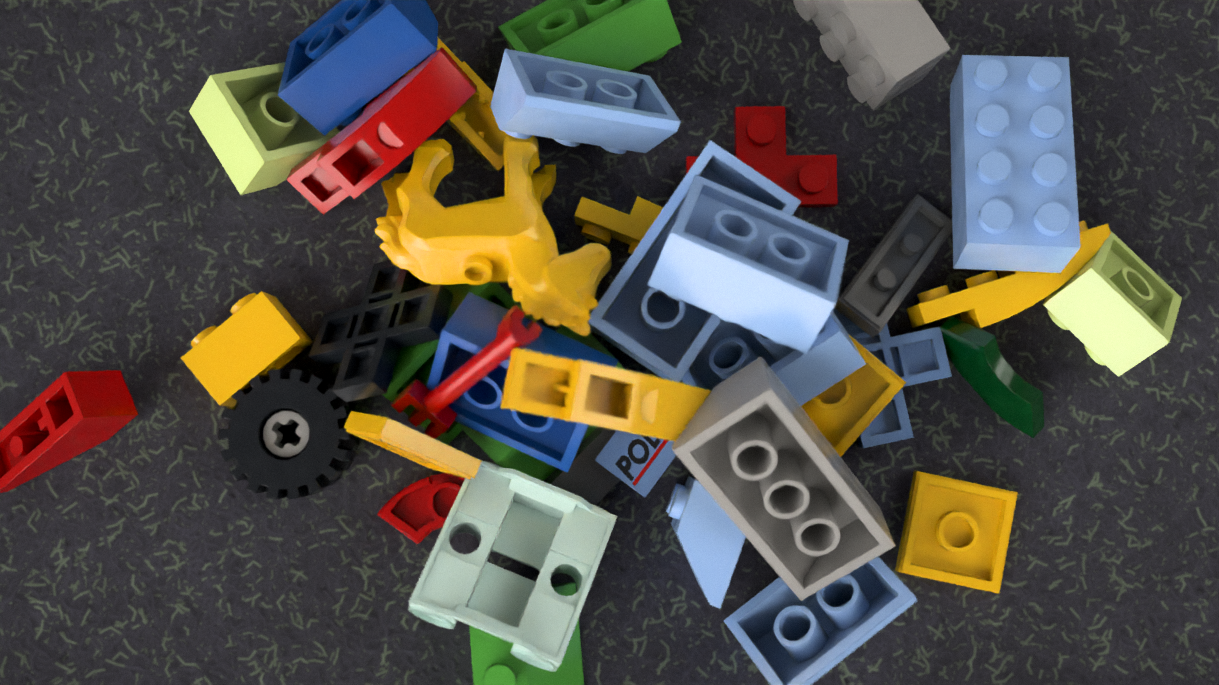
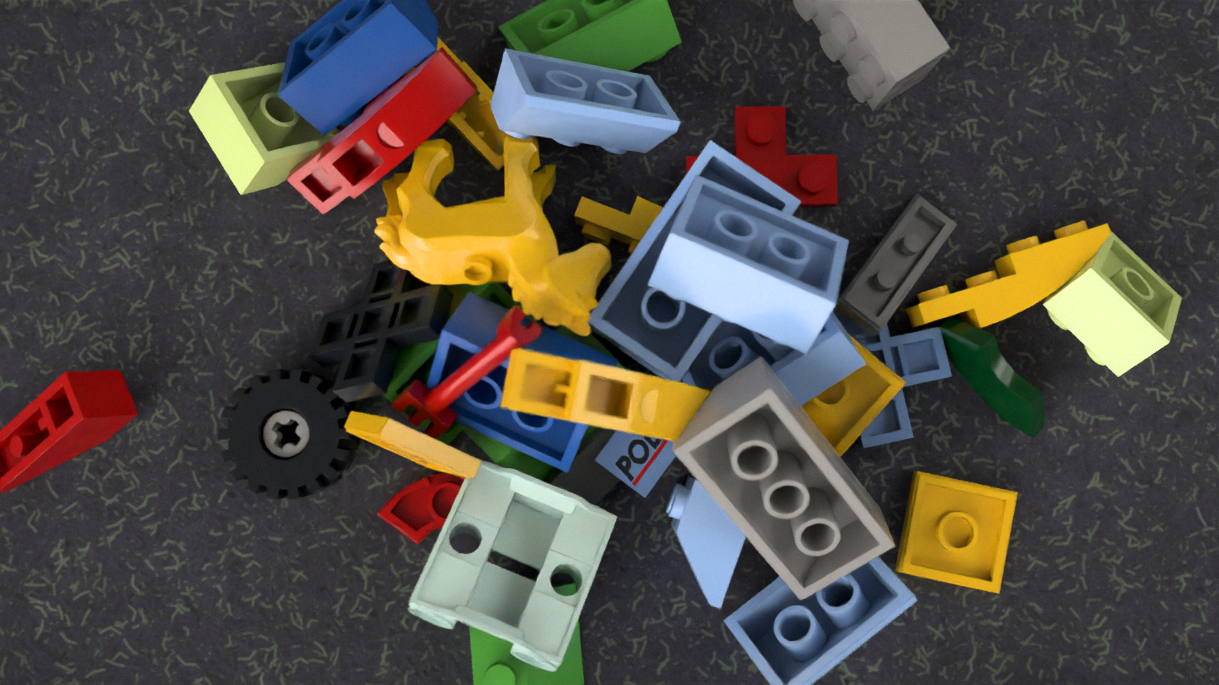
yellow brick [181,291,313,407] -> none
light blue brick [950,55,1080,273] -> none

